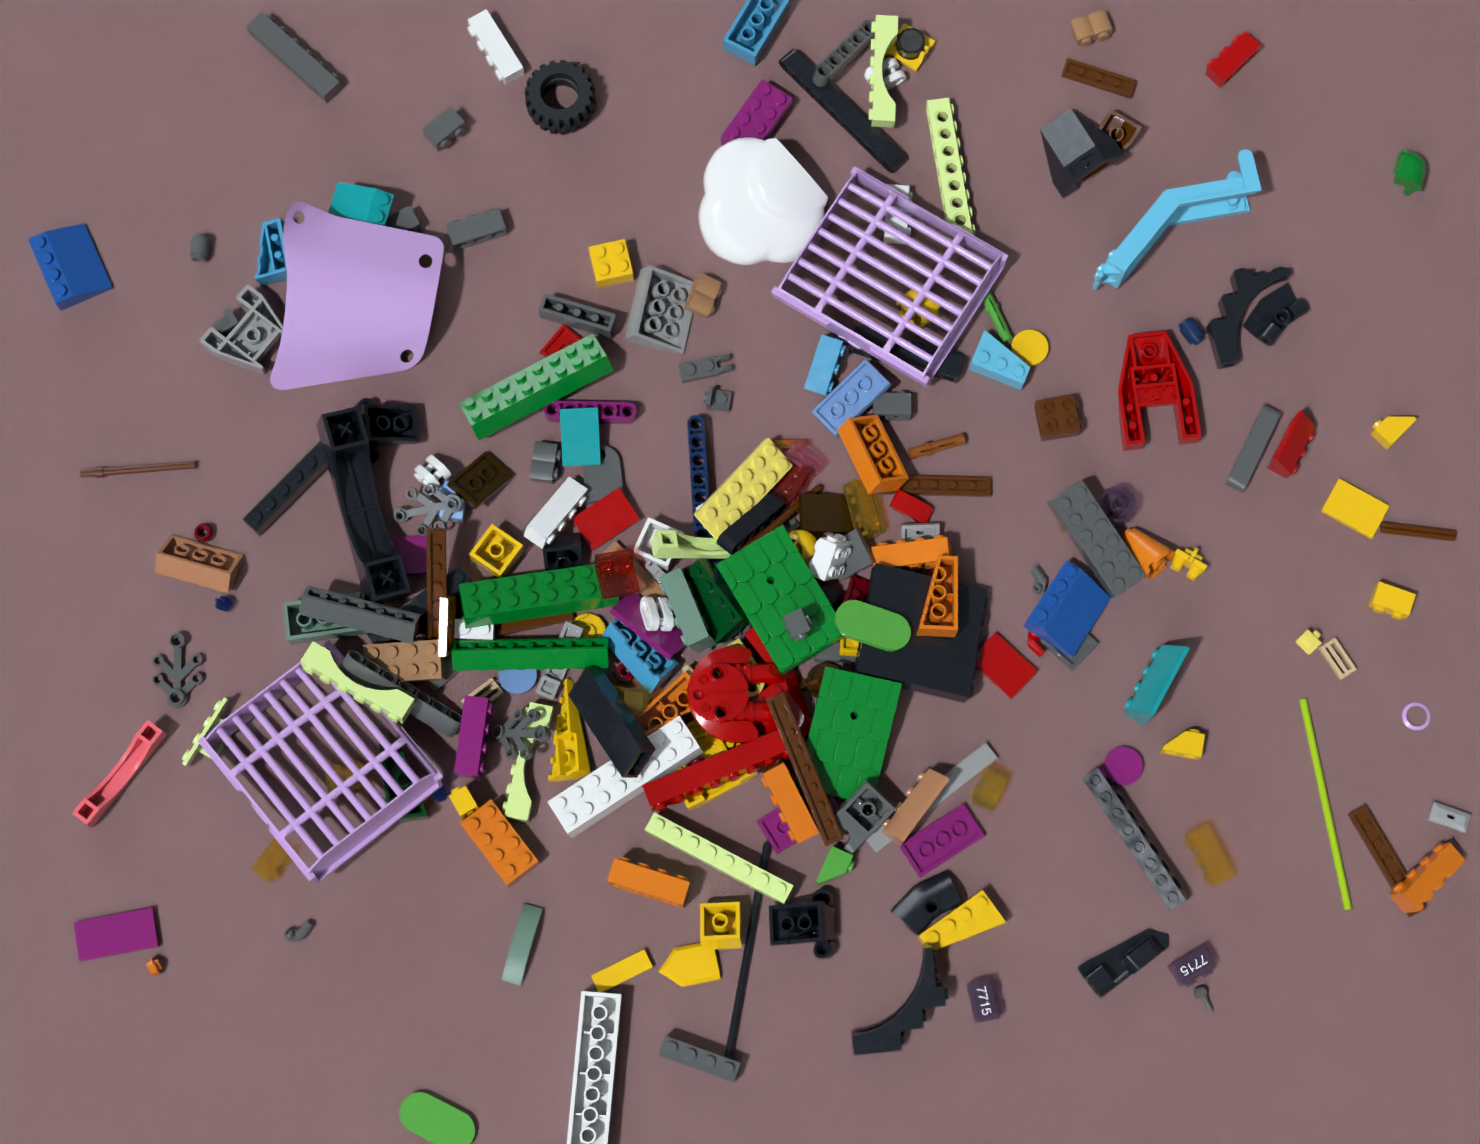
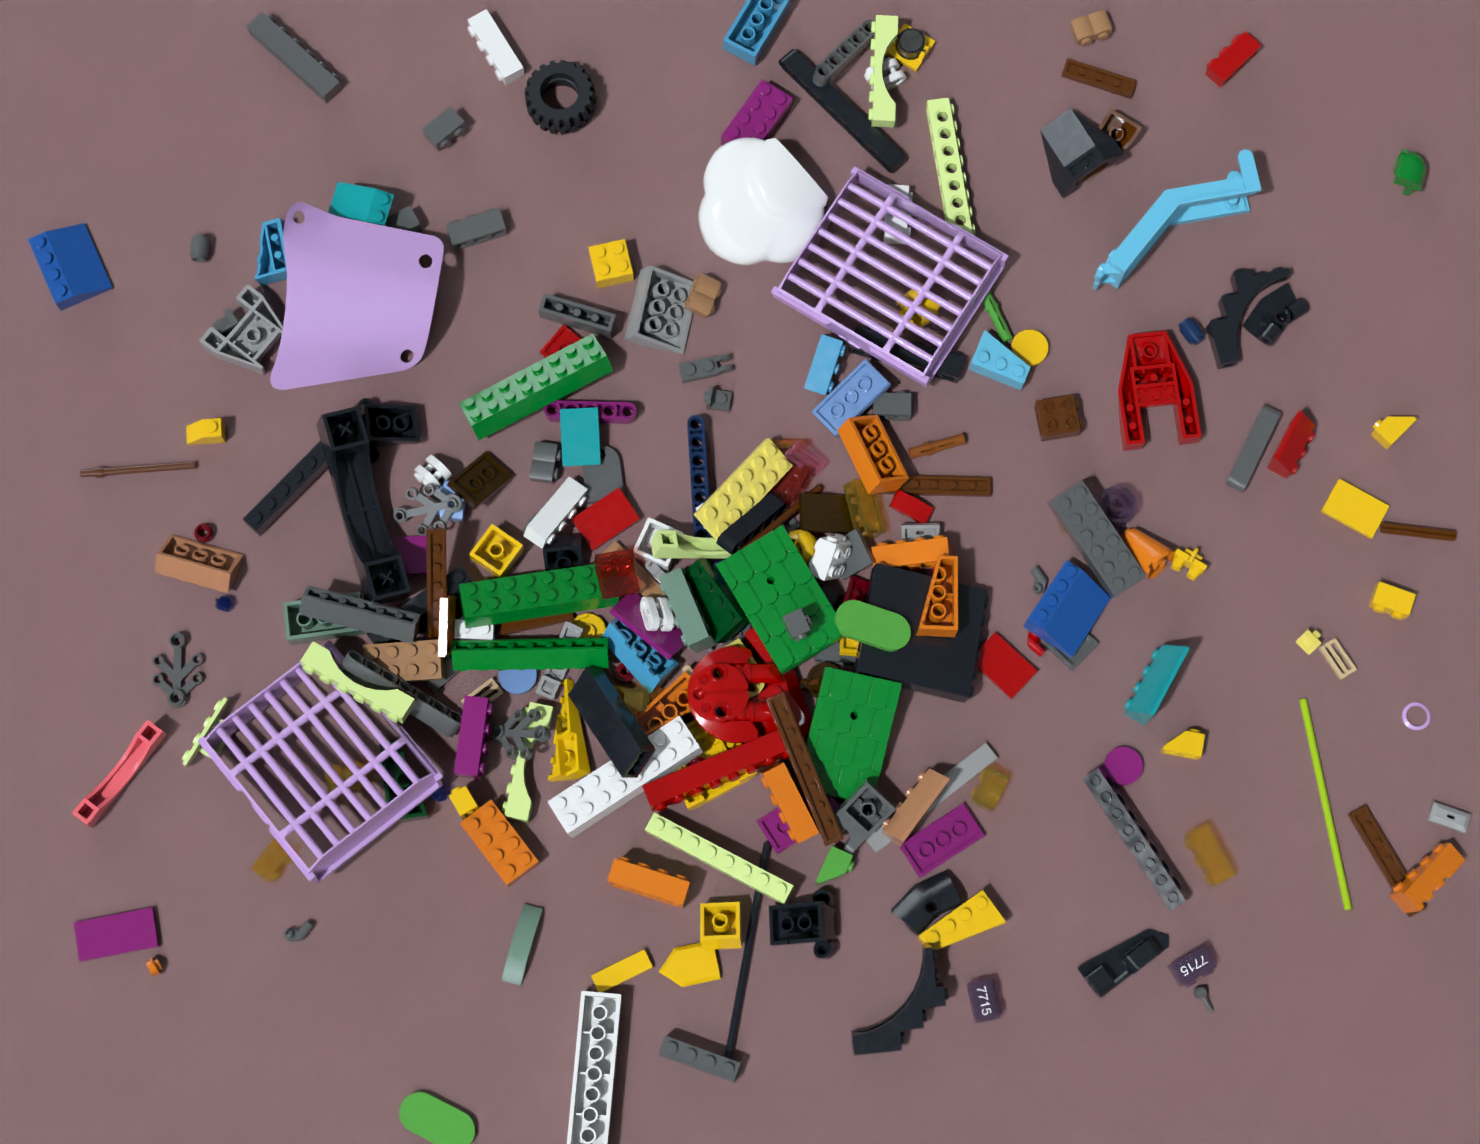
none -> yellow slope [186,418,226,445]

